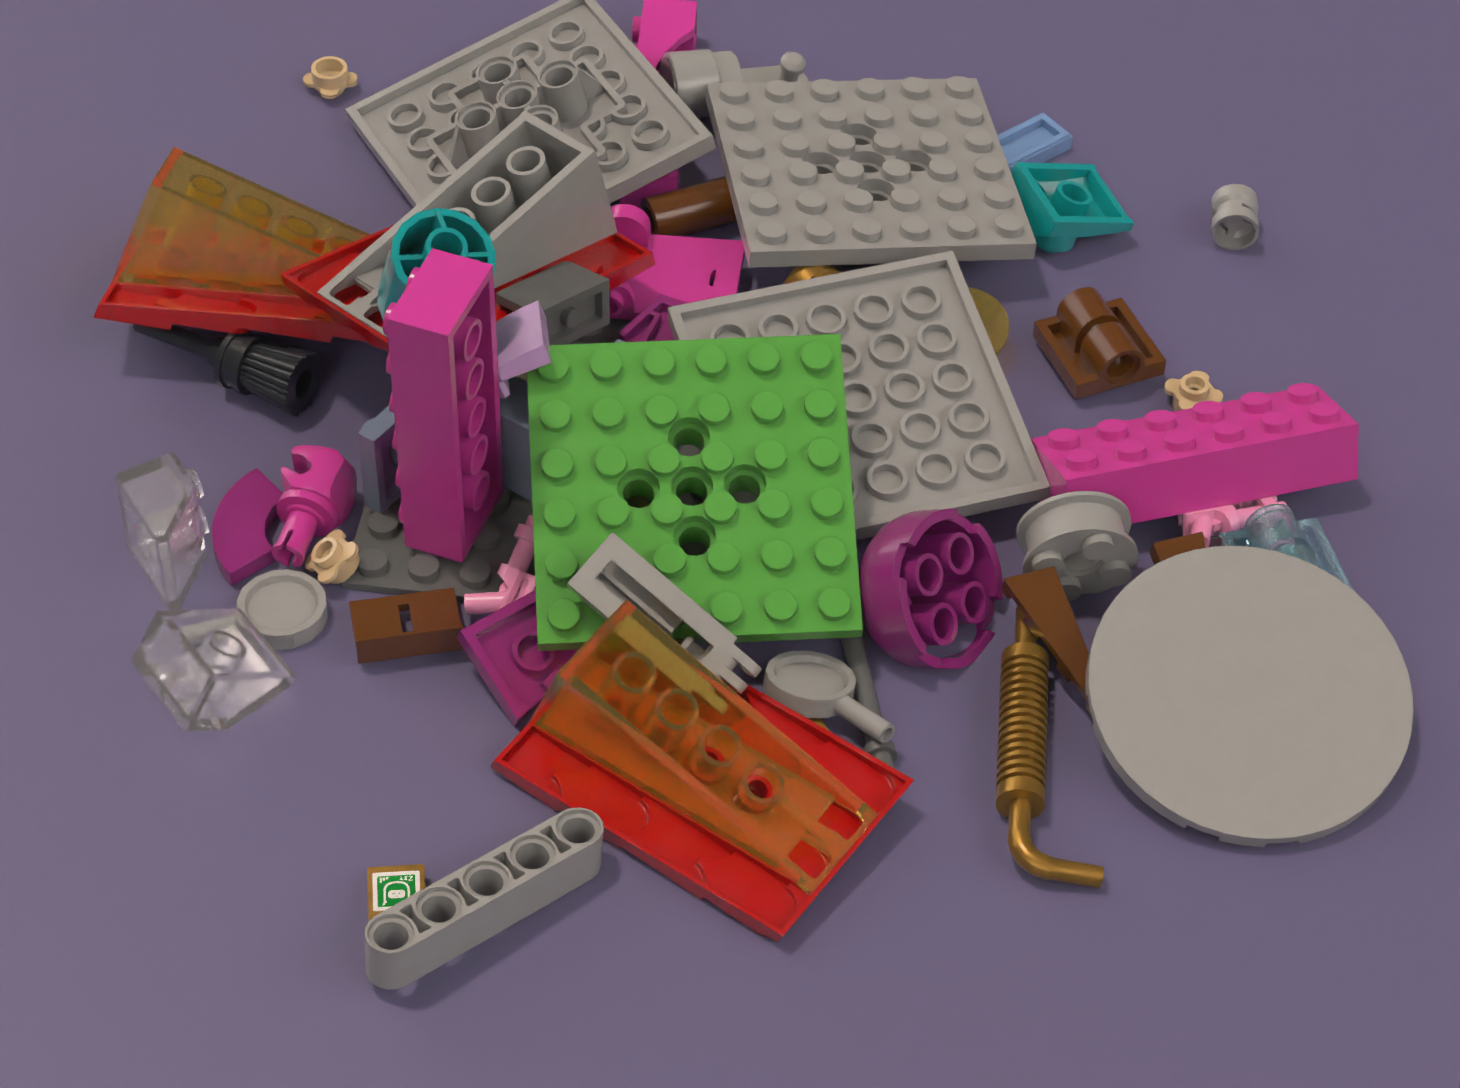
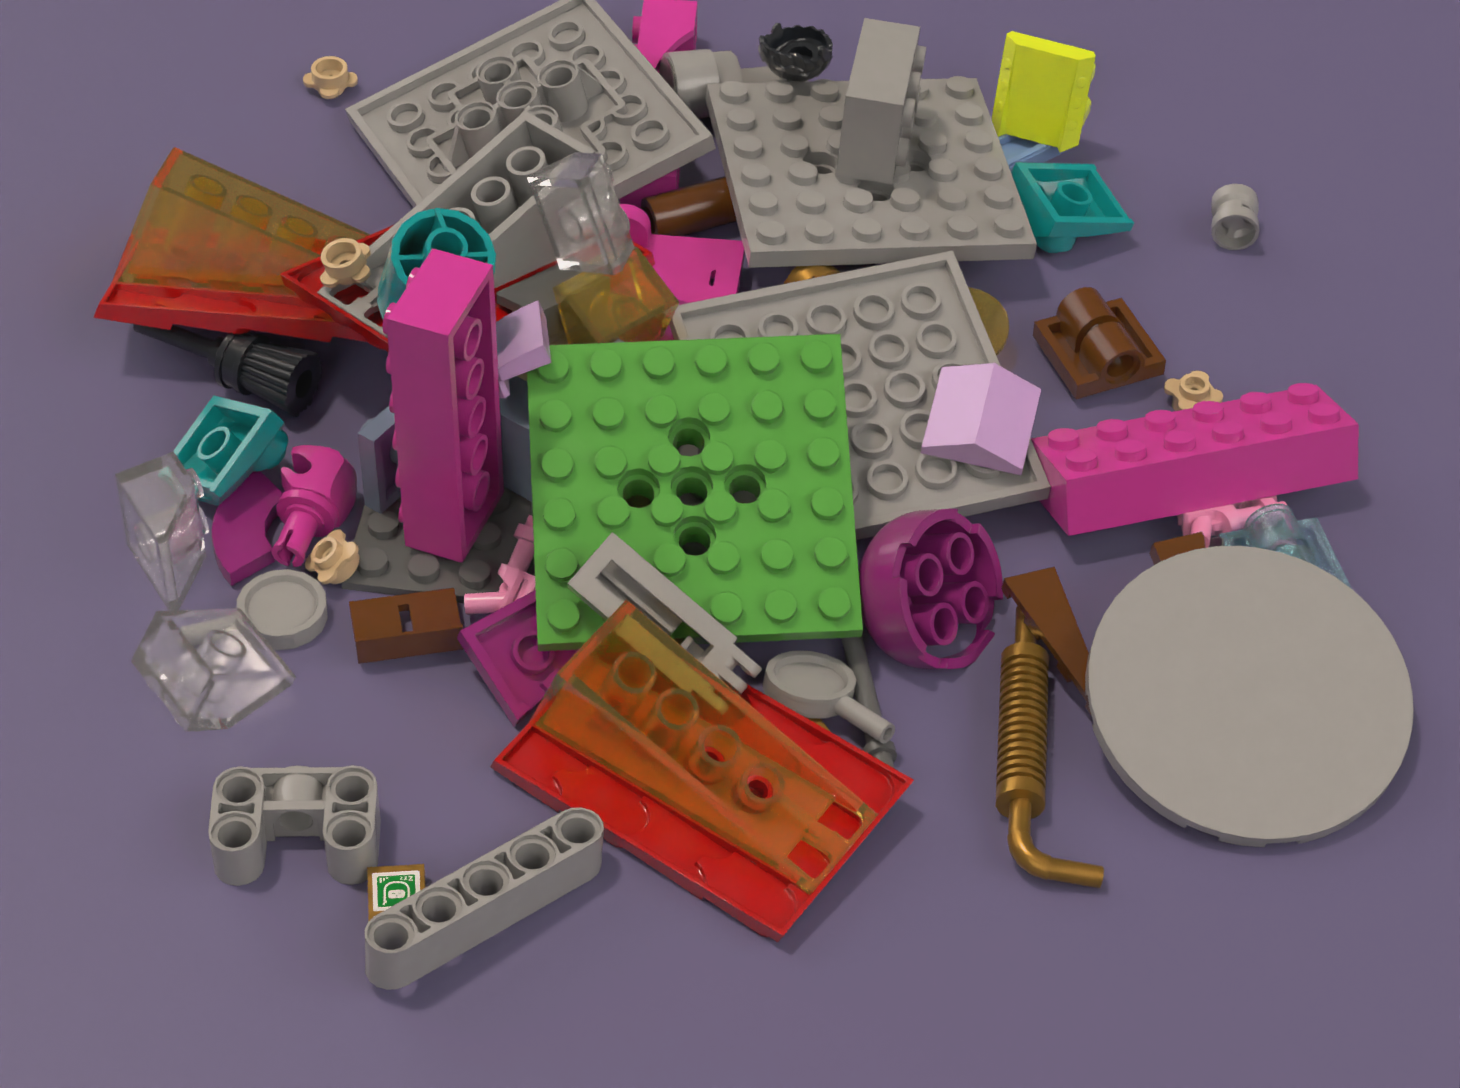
light grey wheel [1016,491,1138,602] -> none
none -> teal slope [156,395,288,506]
none -> light grey beam [208,765,381,886]
none -> tan plate [320,238,371,288]
none -> clear slope [527,152,634,275]
none -> clear yellow slope [553,246,680,344]
none -> black hair [758,23,833,82]
none -> light grey piece [836,18,927,185]
none -> lavender slope [921,363,1041,475]
none -> neon yellow slope [992,31,1096,153]

